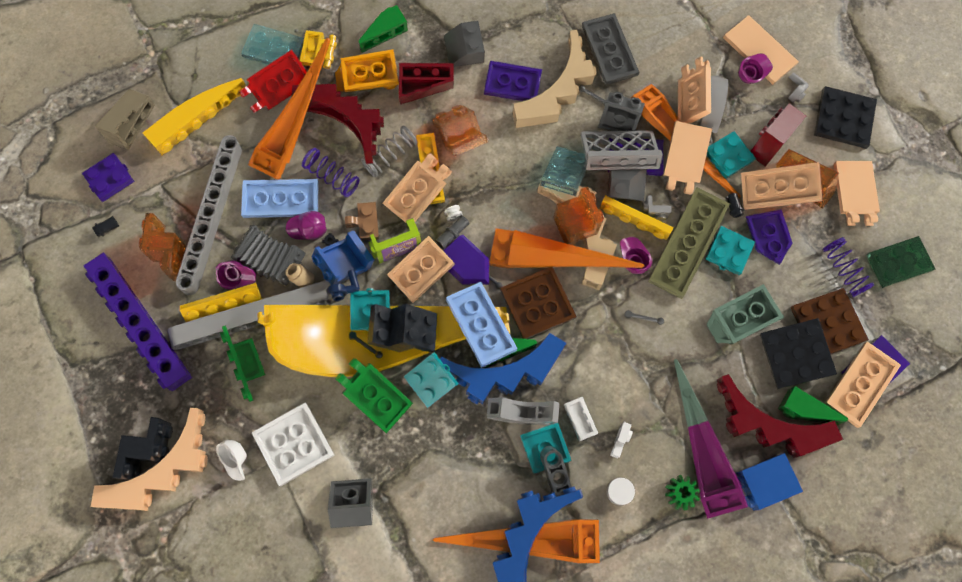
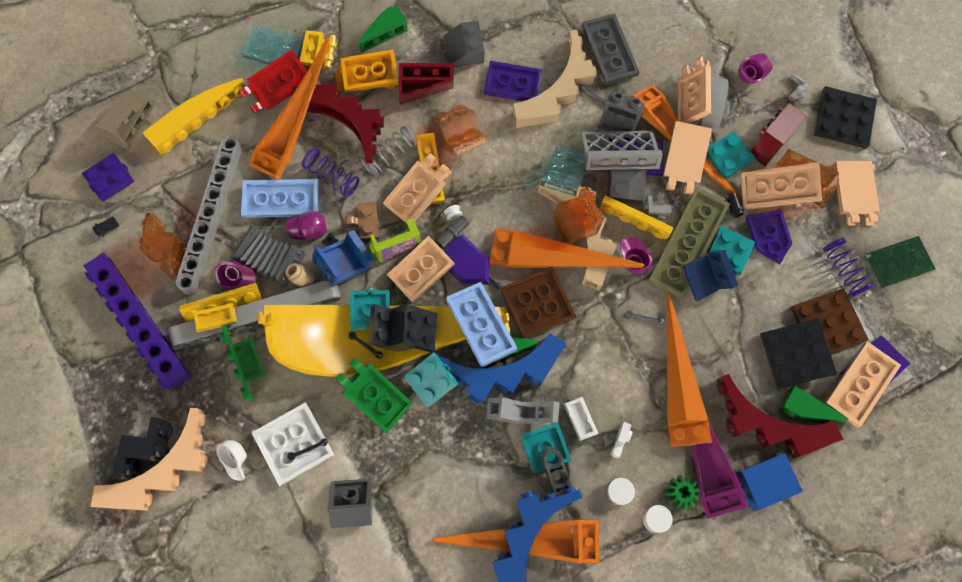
dark blue plate [326,270,360,302] -> none
sand green slope [707,284,784,344] -> none
light nougat tile [723,15,799,85] -> none
none -> yellow plate [193,303,237,332]
none -> black hinge [287,438,328,461]
none -> white piece [643,505,672,533]
none -> orange plate [667,292,712,447]
none -> dark blue bracket [683,250,738,301]

